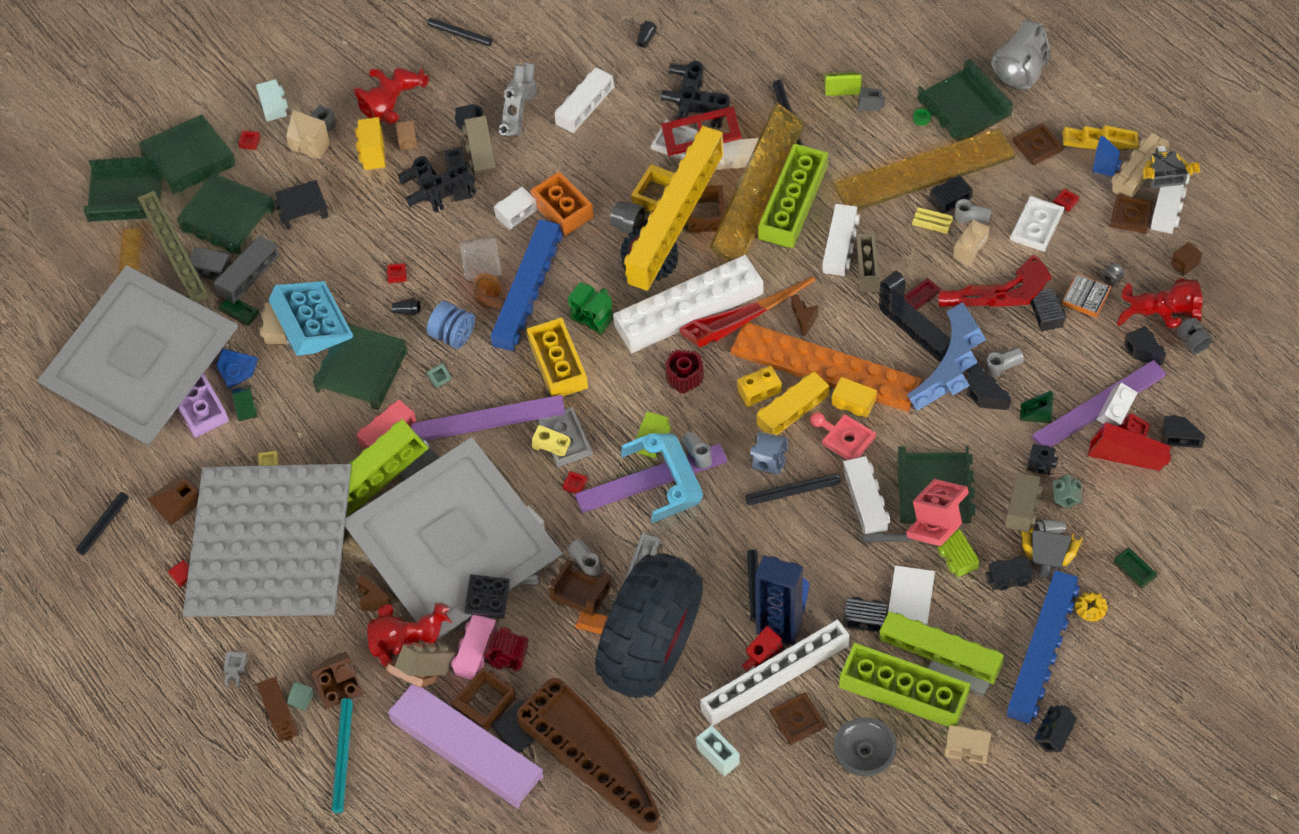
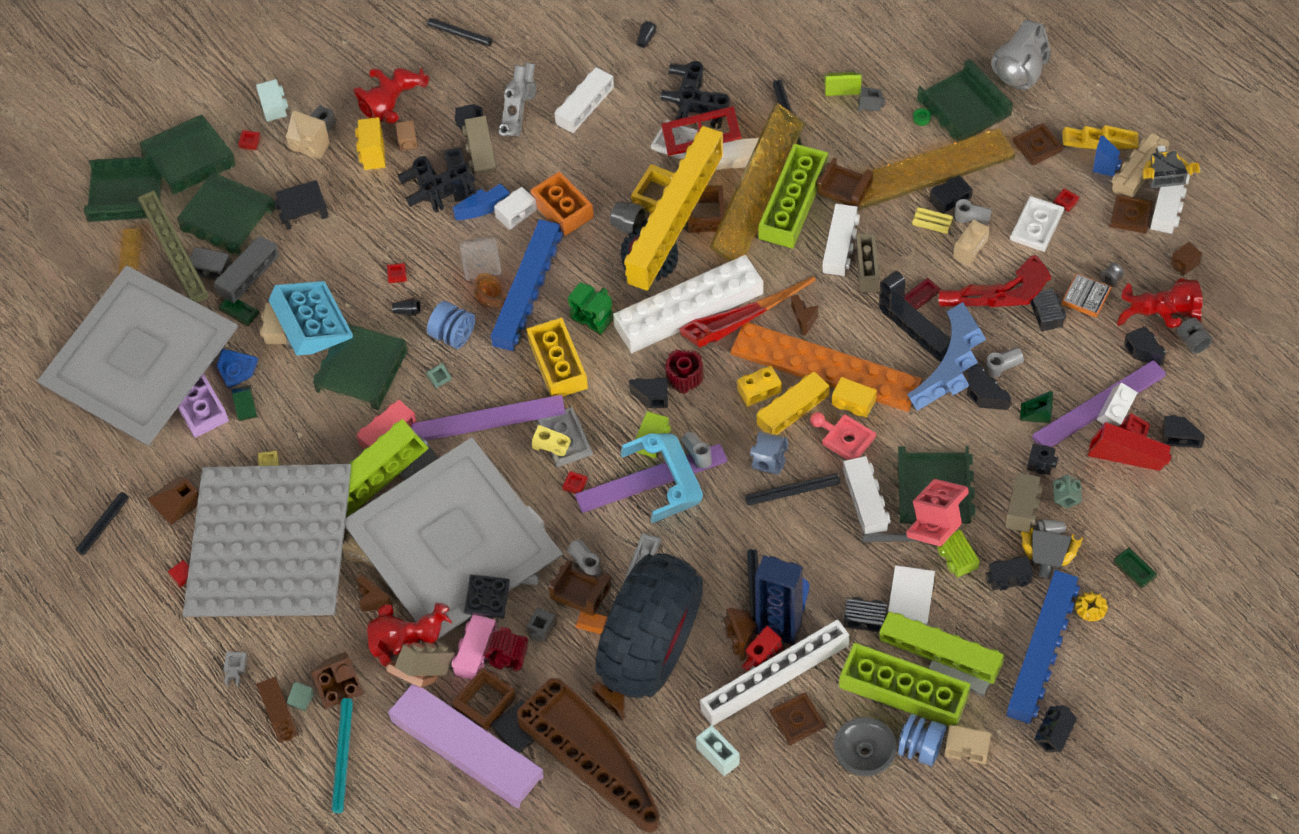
none -> blue slope [453,183,509,220]
none -> dark grey brick [526,607,557,642]
none -> reddish brown slope [592,681,625,720]
none -> black slope [629,377,668,408]
none -> reddish brown slope [724,608,756,661]
none -> reddish brown panel [816,157,874,209]
none -> medium blue wheel [898,714,946,767]

